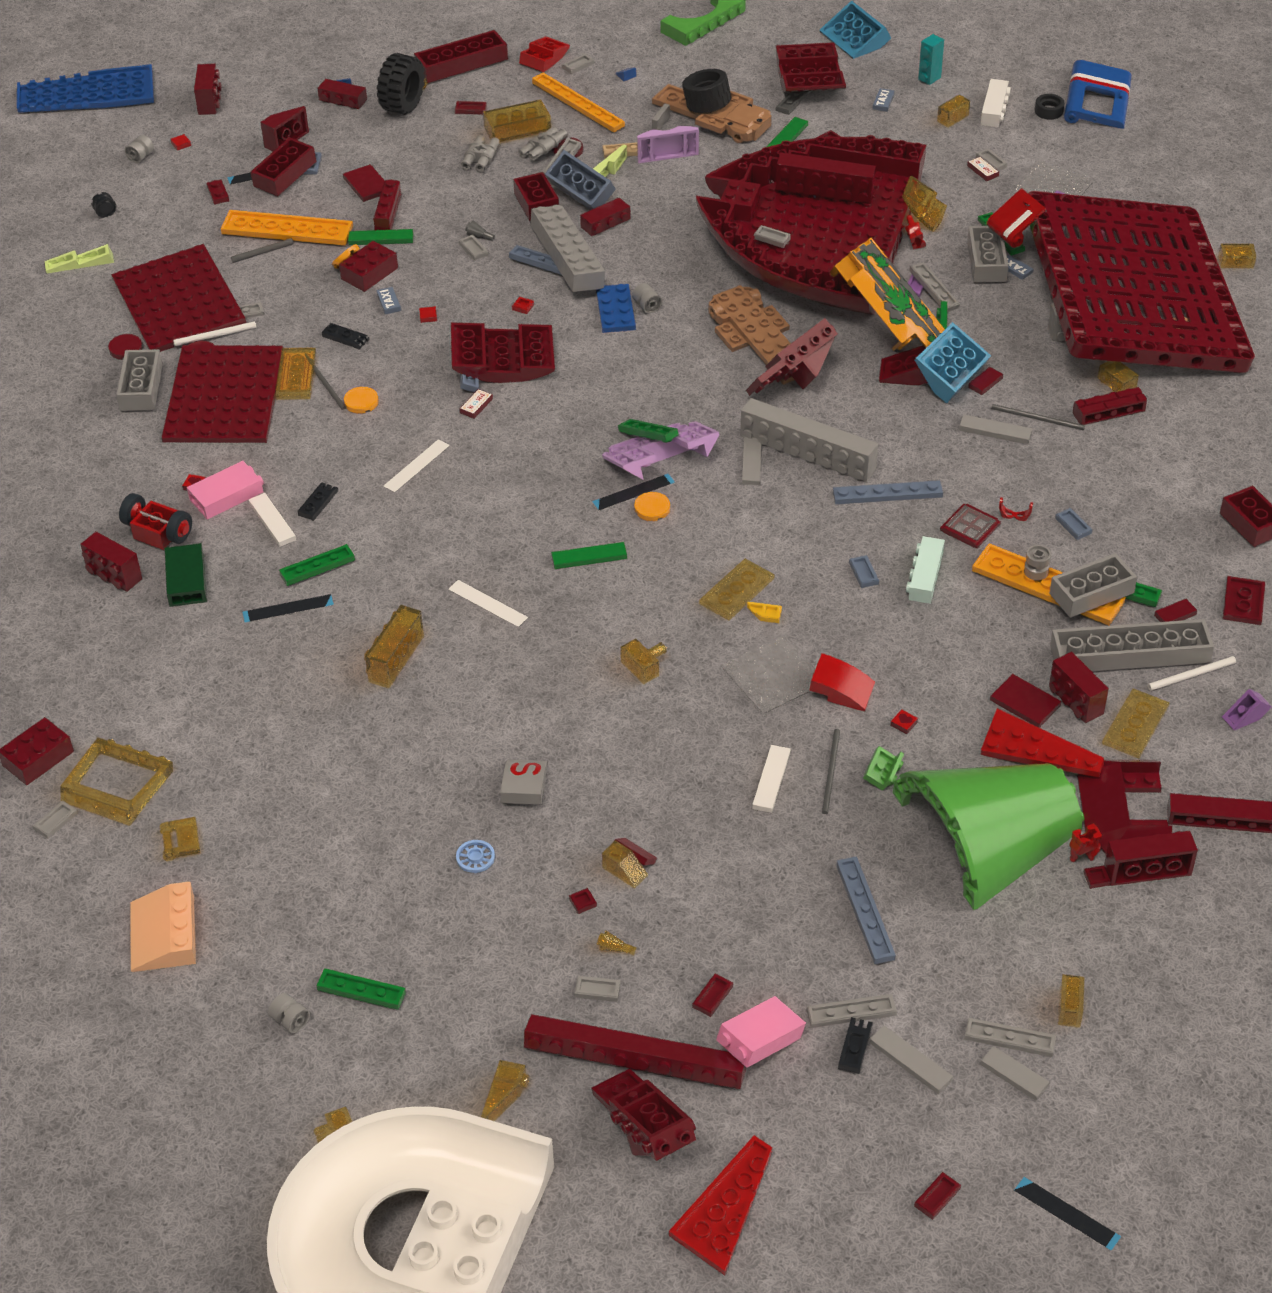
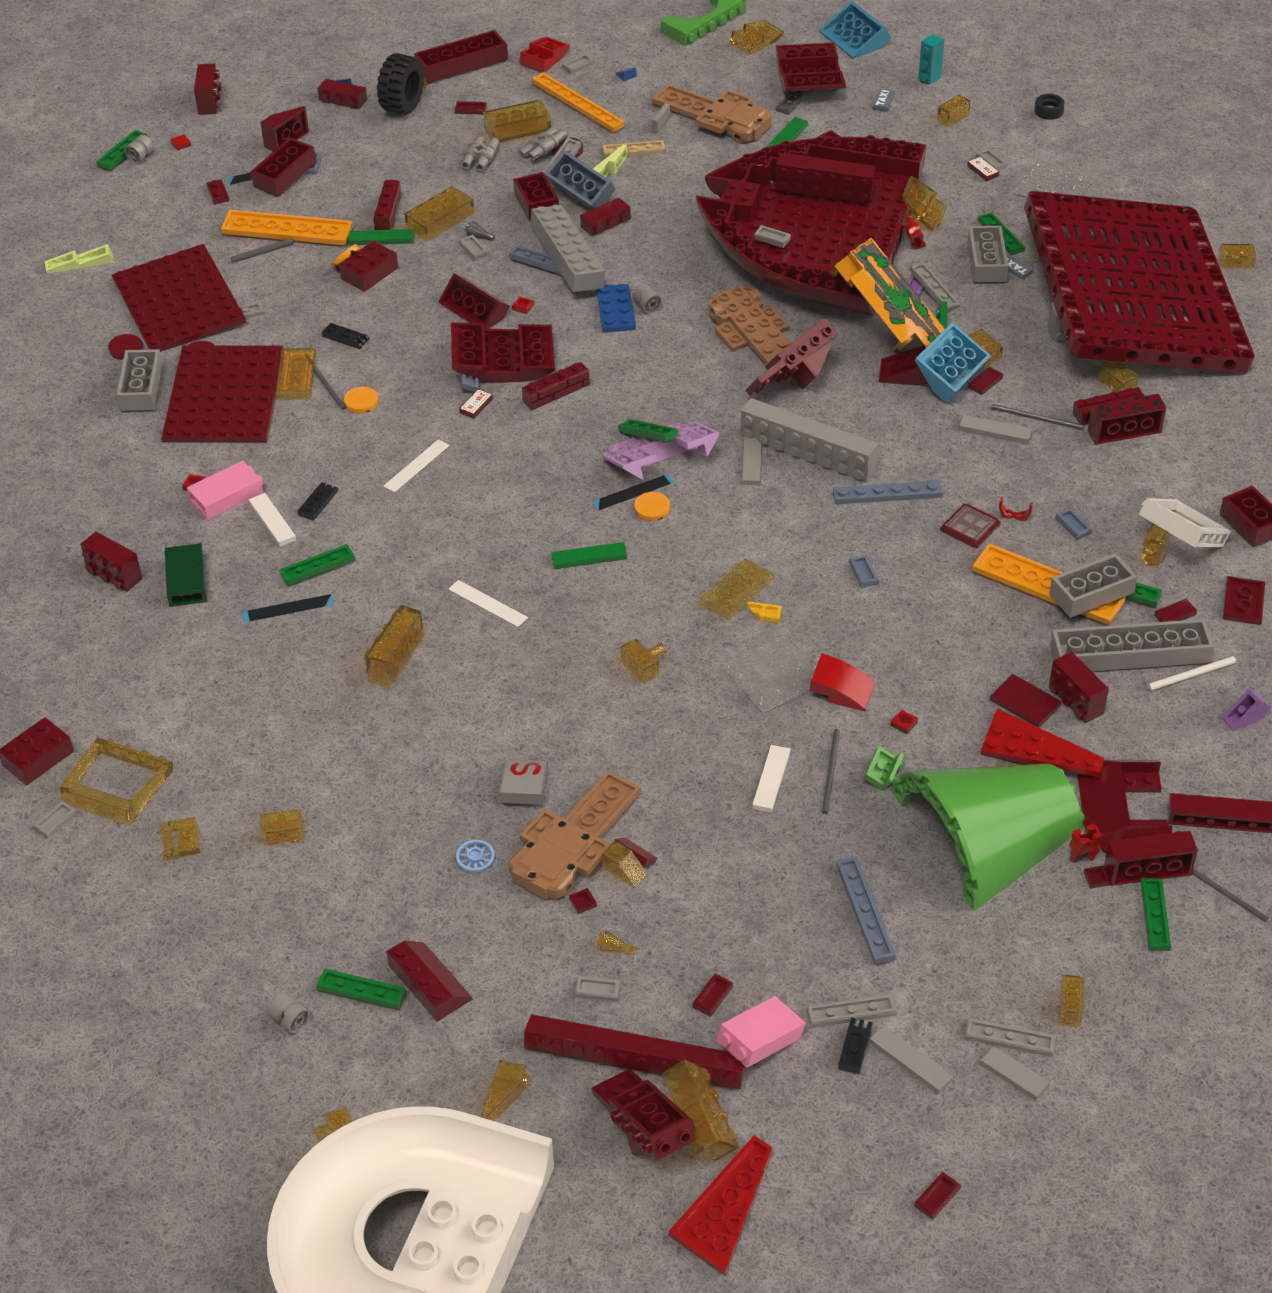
blue wing [17,64,154,113] -> none
black wheel [91,192,117,218] -> none
brick [119,493,192,550] -> none
light nougat slope [130,882,196,972] -> none
white piece [173,321,256,346] -> none
dark red tile [343,164,385,202] -> none
sand blue tile [376,287,401,314] -> none
red tile [419,306,437,323] -> none
lavender slope [637,126,699,163] -> none
black tyre [682,68,732,113] -> none
light aqua brick [906,536,945,604] -> none
white brick [981,79,1011,127] -> none
red door [987,188,1046,248] -> none
black sticker [1014,1177,1121,1250] -> none
light grey wheel [1024,545,1051,580] -> none
blue piece [1064,60,1132,129] -> none
clear yellow tile [1102,688,1170,759] -> none
none -> green plate [96,130,147,171]
none -> clear yellow brick [260,809,305,845]
none -> dark red slope [386,940,473,1022]
none -> clear yellow brick [404,186,475,242]
none -> dark red slope [438,273,510,329]
none -> medium nougat piece [508,770,641,900]
none -> dark red brick [522,362,590,411]
none -> clear yellow brick [662,1060,739,1161]
none -> clear yellow slope [730,20,784,54]
none -> clear yellow brick [968,329,1003,367]
none -> dark red brick [1088,394,1166,445]
none -> white window [1139,498,1231,547]
none -> green tile [1140,878,1171,951]
none -> clear yellow brick [1141,523,1170,568]
none -> dark grey axle [1192,868,1269,922]

